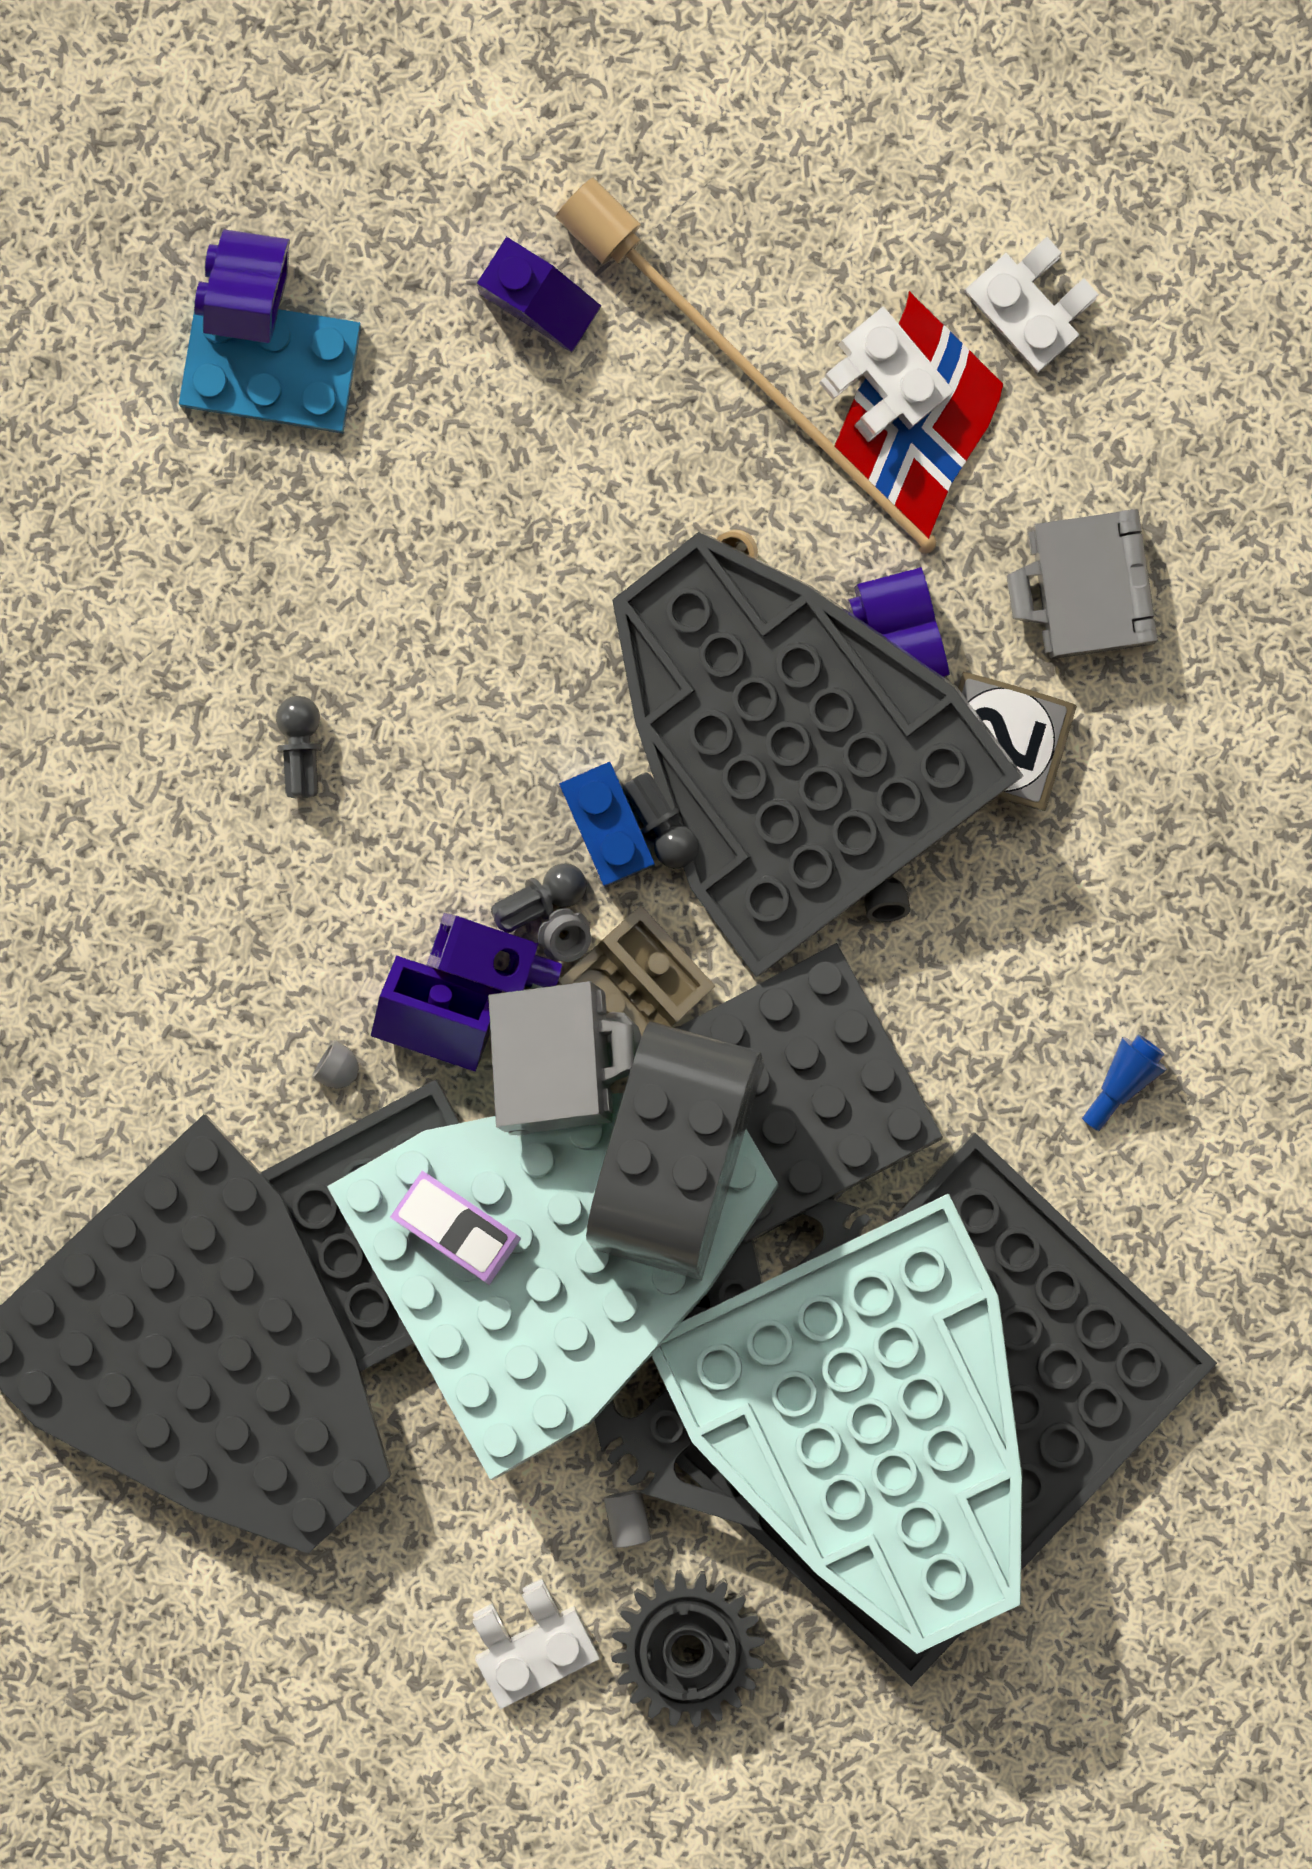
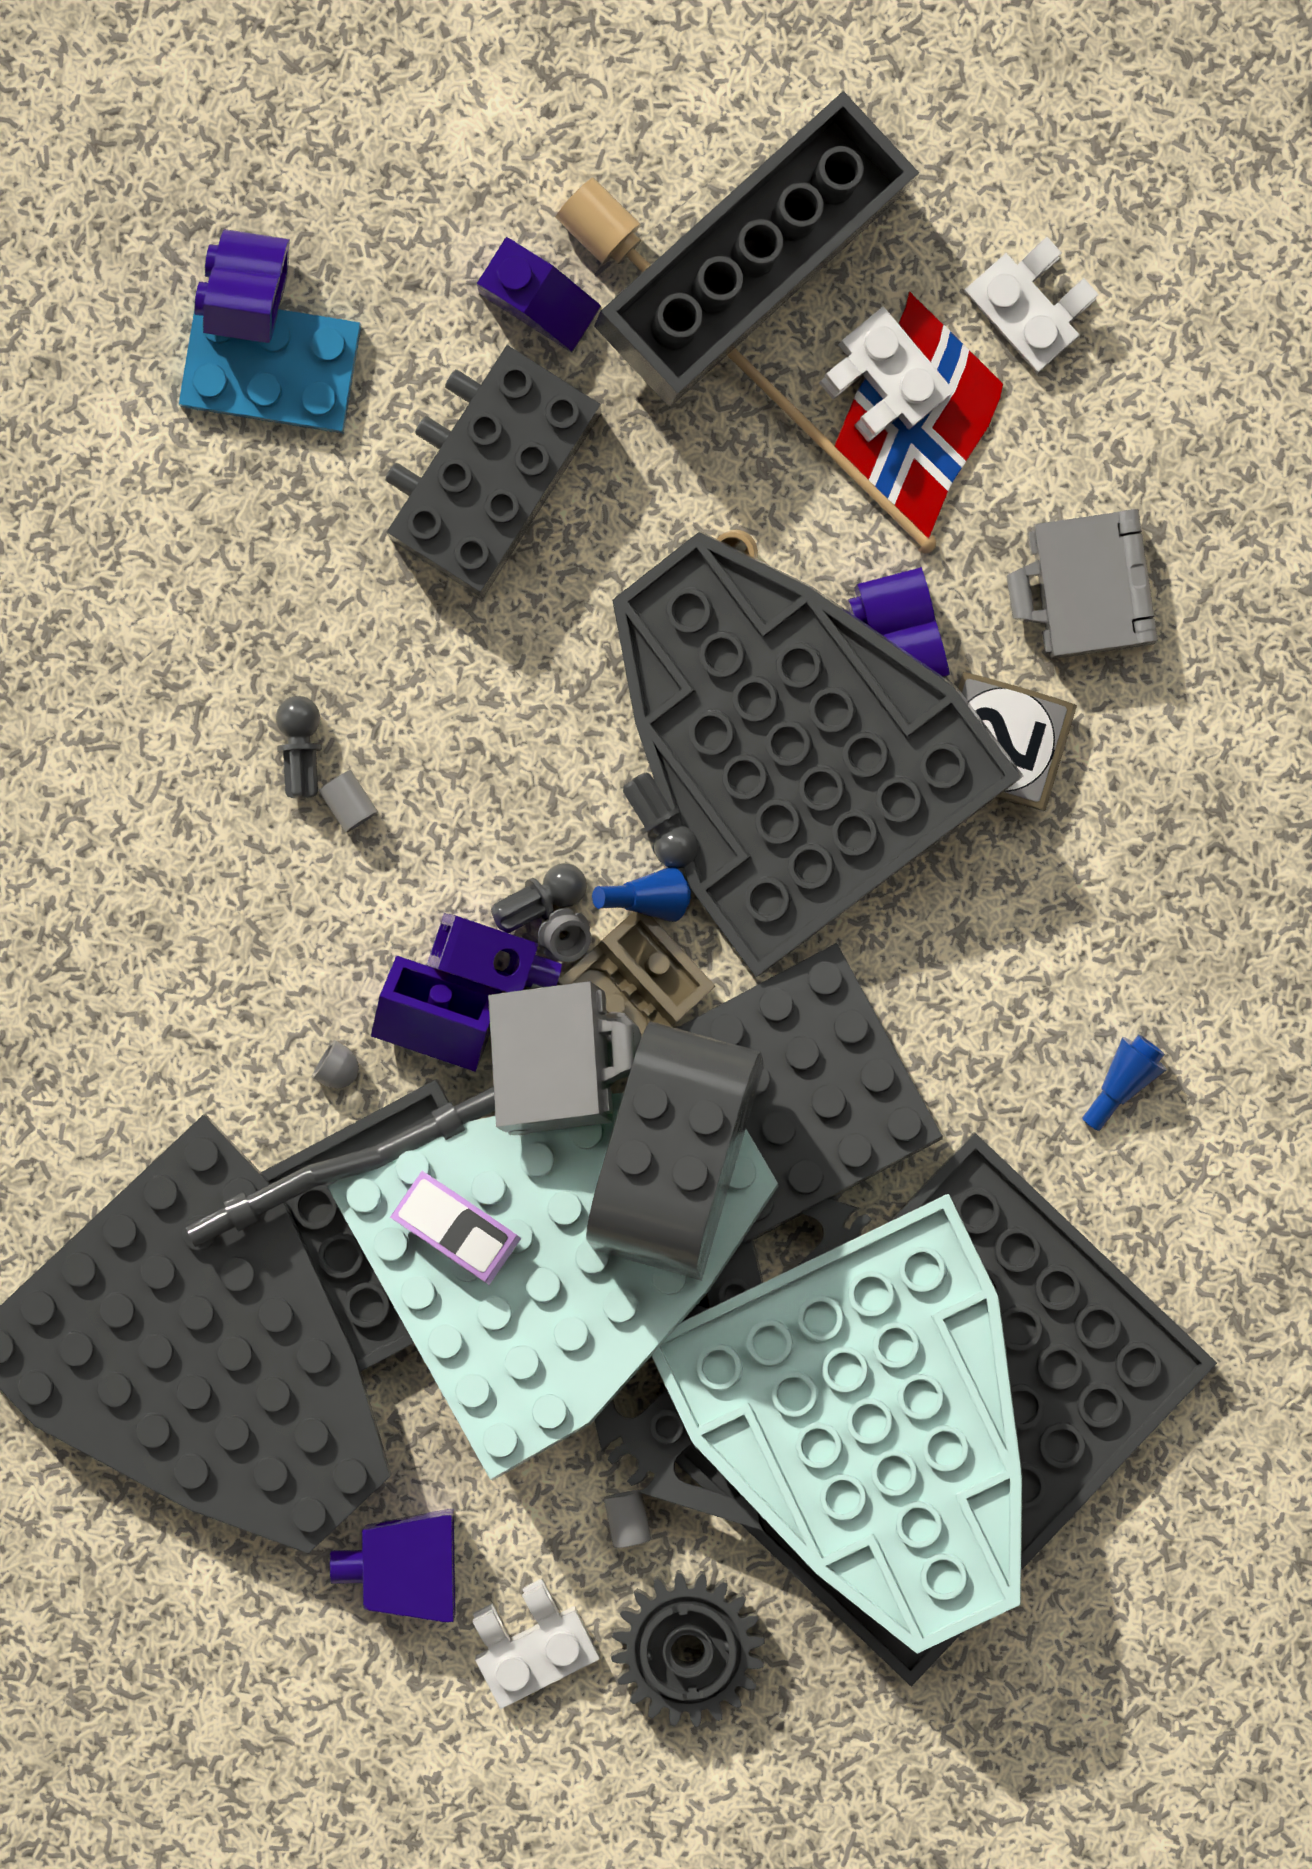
blue brick [559,761,655,888] -> none
dark grey hinge [864,877,911,923] -> none
none -> dark grey bar [185,1086,495,1247]
none -> light grey hinge [319,770,378,833]
none -> dark purple torso [330,1509,456,1622]
none -> dark grey piece [385,345,602,598]
none -> blue cone [592,867,691,922]
none -> dark grey brick [594,91,919,408]

